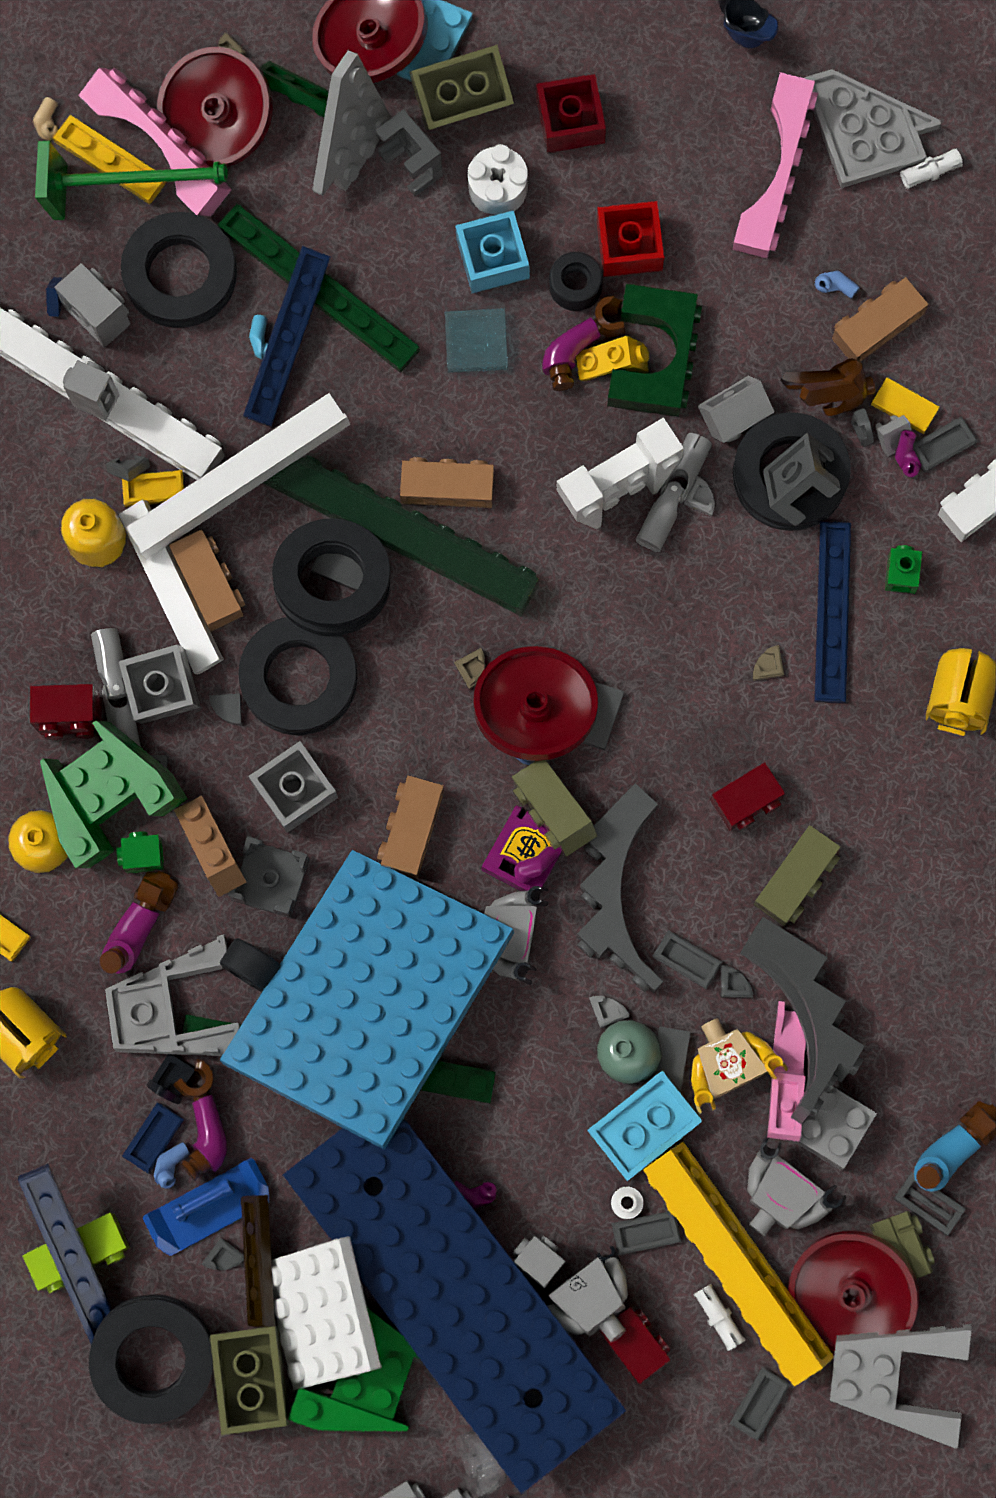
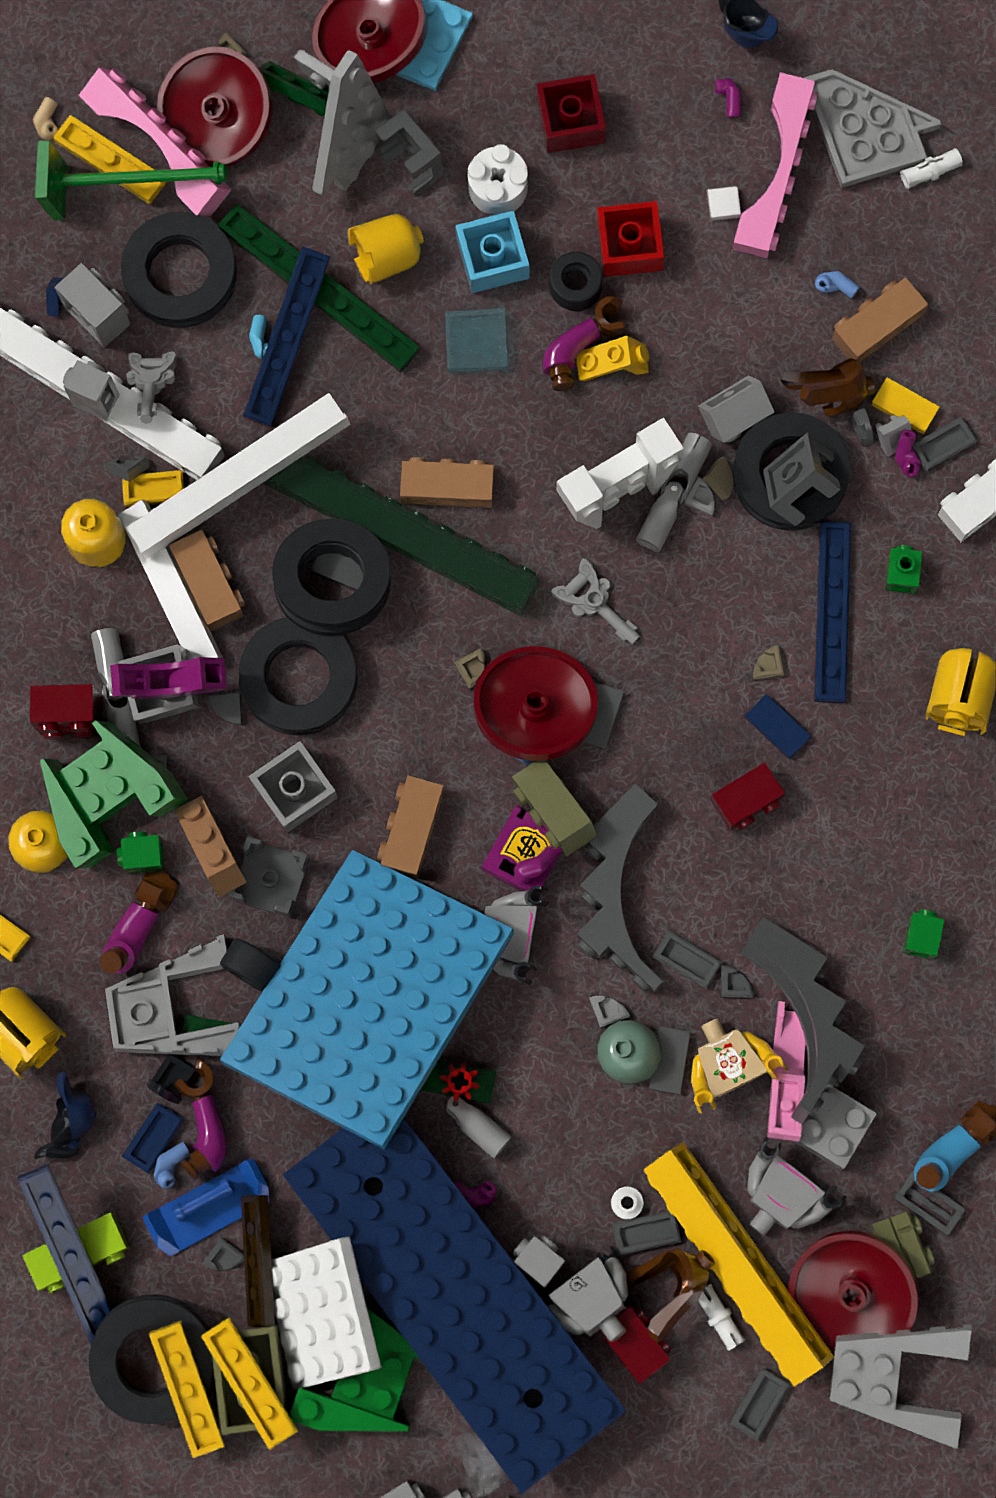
olive brick [409,45,514,130] -> none
medium azure plate [587,1070,702,1181] -> none
dark green arch [607,284,702,417] -> none
olive brick [753,825,840,926] -> none
none -> hair [34,1071,97,1159]
none -> magenta arch [110,657,227,699]
none -> light grey piece [127,351,177,424]
none -> yellow plate [149,1321,224,1458]
none -> yellow tile [201,1318,298,1450]
none -> light grey plate [294,50,334,90]
none -> yellow cylinder [347,214,424,285]
none -> red gear [440,1062,480,1103]
none -> light grey piece [446,1096,512,1159]
none -> light grey piece [551,558,641,645]
none -> reddish brown piece [626,1249,715,1343]
none -> dark tan tile [703,457,733,501]
none -> white tile [707,186,741,221]
none -> magenta arm [715,77,741,117]
none -> dark blue tile [744,694,811,759]
none -> green brick [902,909,945,960]

